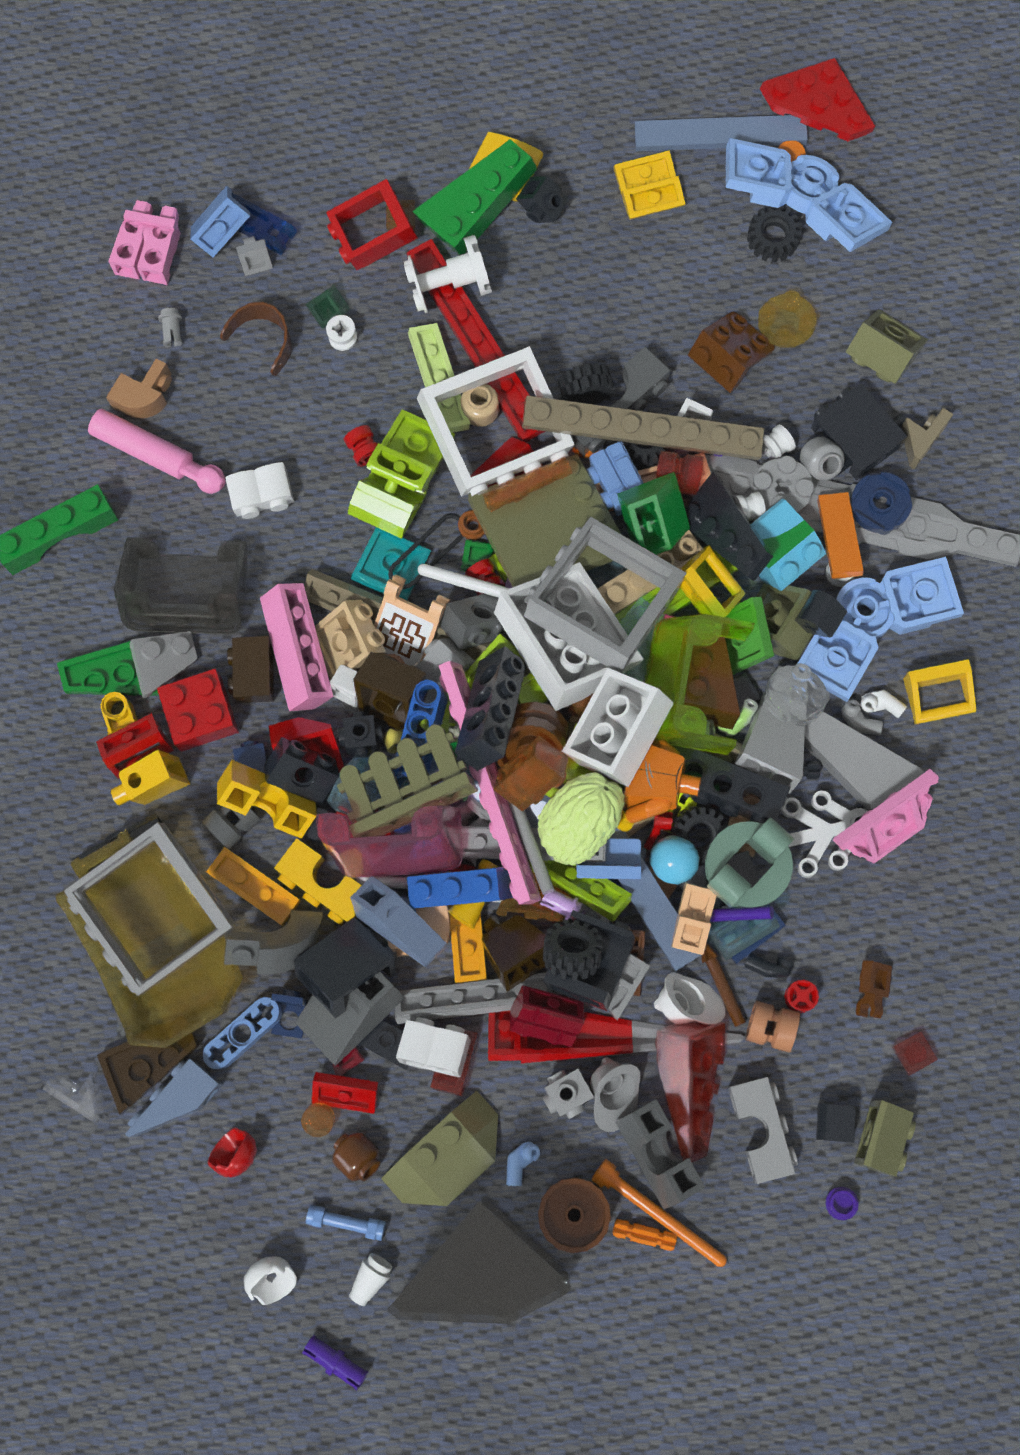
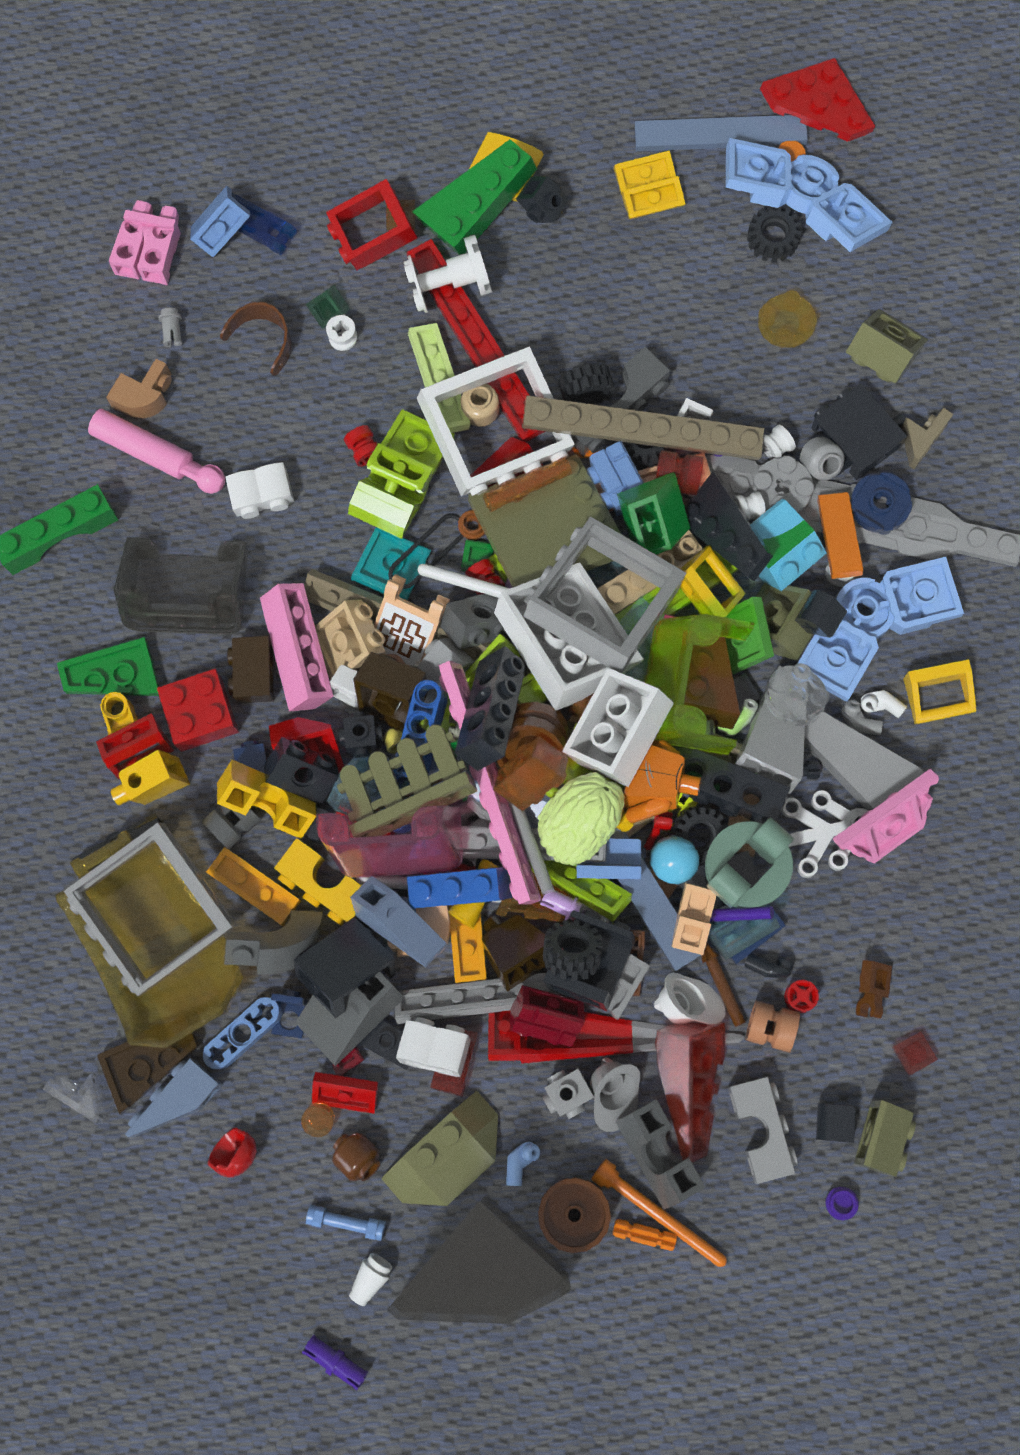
light grey wing [129,631,198,698] -> none
light grey tile [236,236,273,276] -> none
white hair [244,1256,297,1305] -> none
reddish brown bracket [688,312,775,393] -> none

